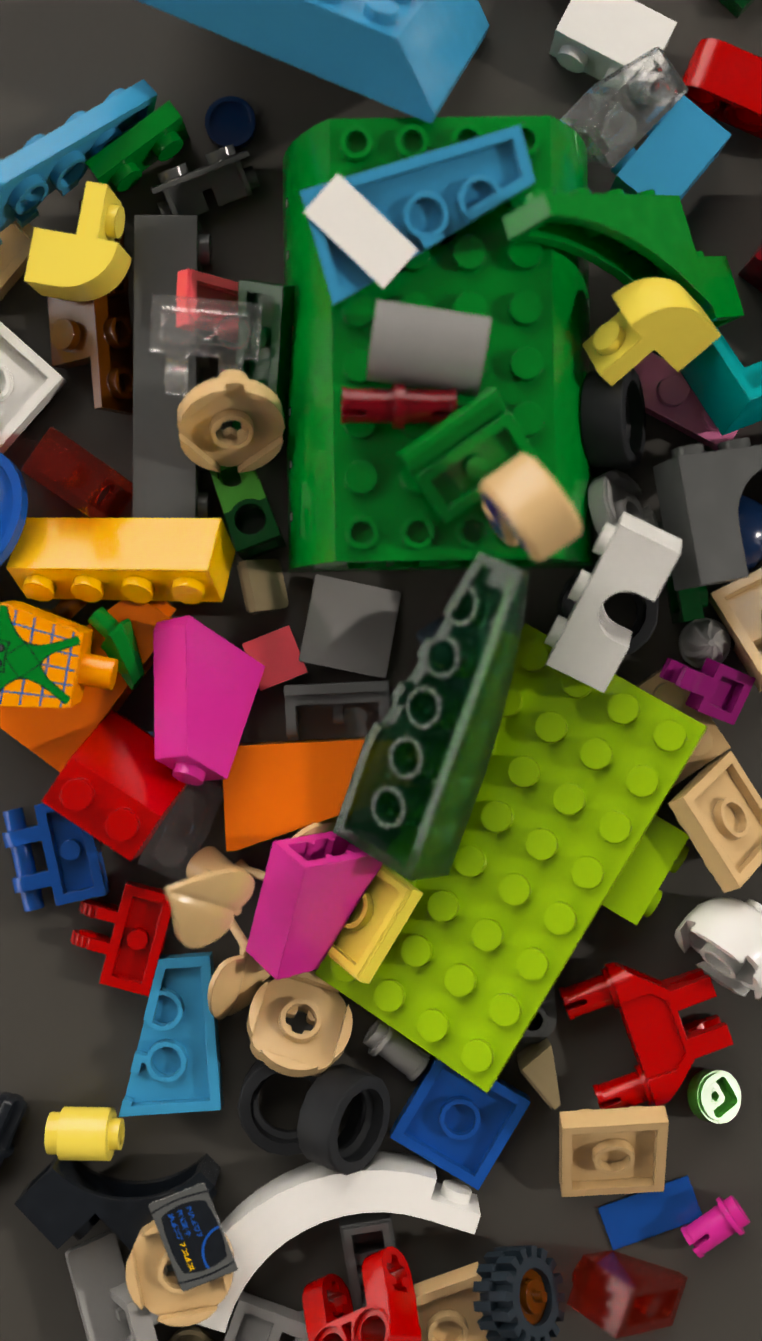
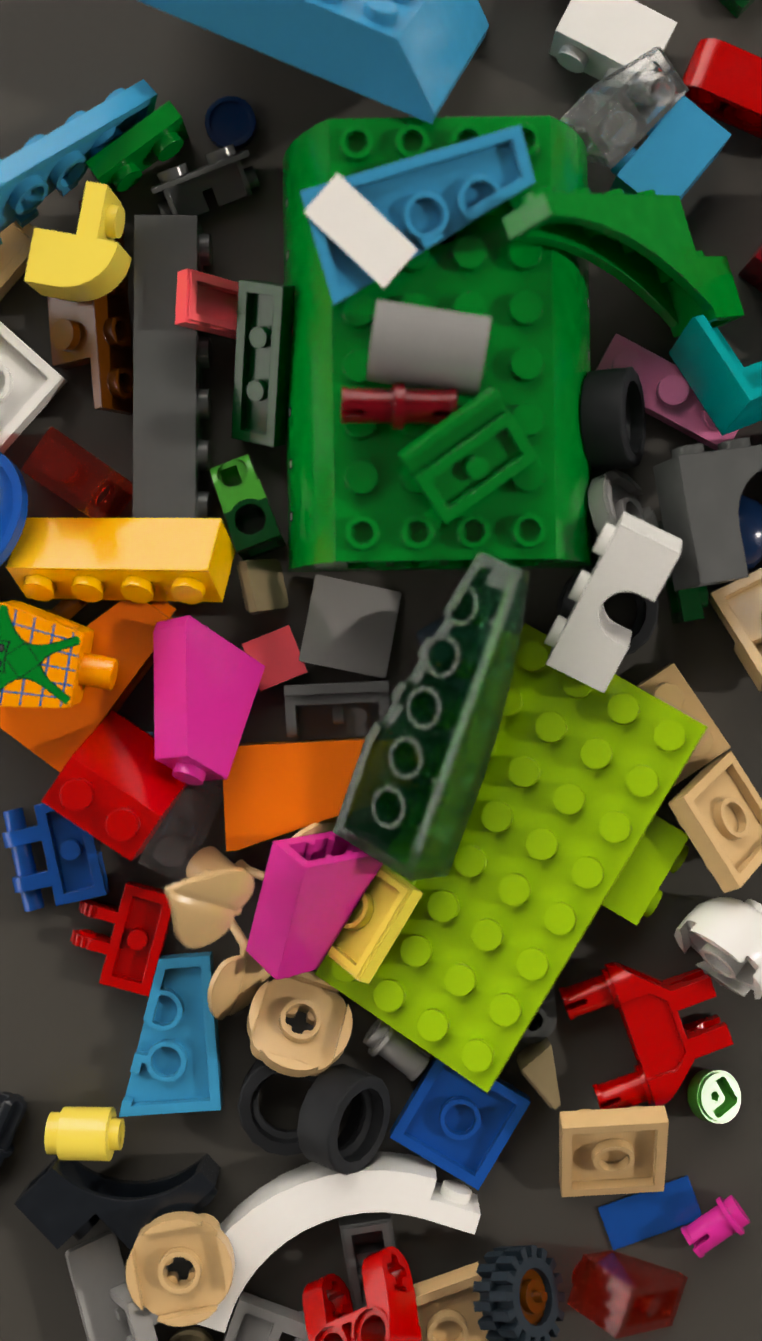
green bar [87,607,145,690] -> none
clear plate [149,294,262,396] -> none
sticker [149,1183,238,1291] -> none
tan plate [177,369,285,473] -> none
tan animal [479,452,583,562] -> none
light yellow brick [582,277,721,386] -> none
magenta plate [659,657,756,725] -> none
light grey plate [678,618,731,669] -> none

